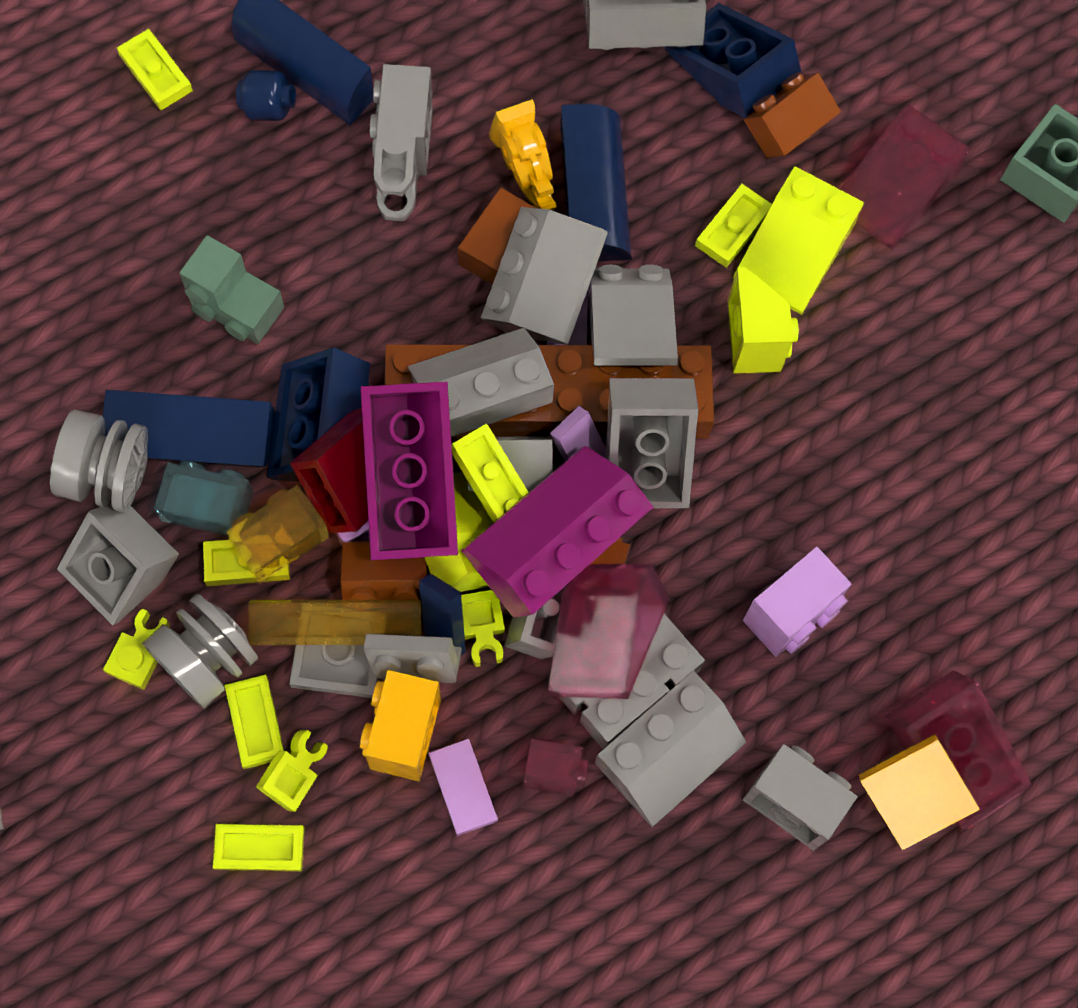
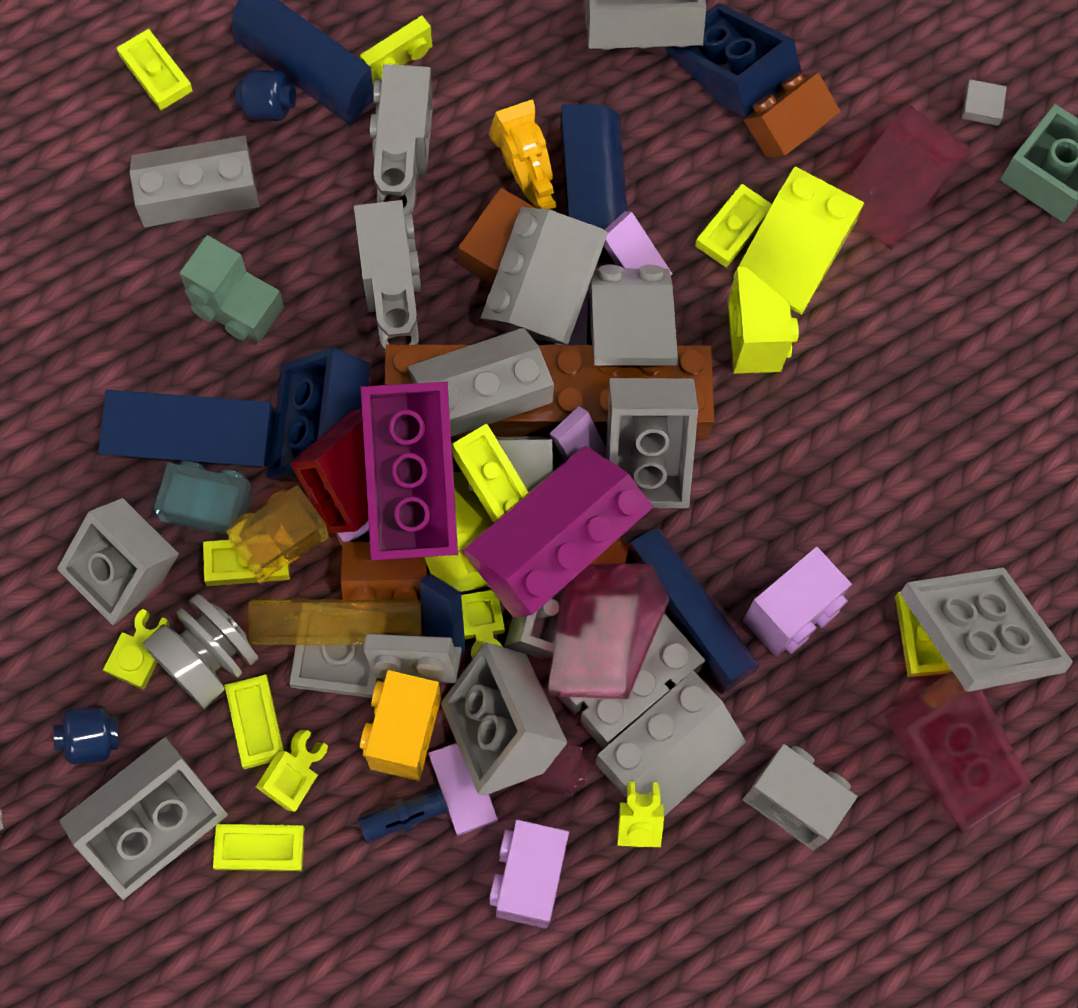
light grey wheel [50,409,148,512] -> none
yellow tile [859,734,980,850] -> none
none -> dark blue head [53,706,118,764]
none -> light grey slope [59,736,228,900]
none -> light grey slope [129,135,260,228]
none -> light grey brick [354,200,421,353]
none -> dark blue pin [357,786,449,844]
none -> neon yellow plate [360,16,432,85]
none -> light grey slope [441,642,568,796]
none -> lavender brick [489,820,569,929]
none -> lavender tile [603,211,672,275]
none -> neon yellow plate [617,781,664,847]
none -> dark blue brick [626,529,760,695]
none -> neon yellow plate [895,592,952,677]
none -> light grey plate [900,567,1073,692]
none -> light grey tile [961,79,1007,126]

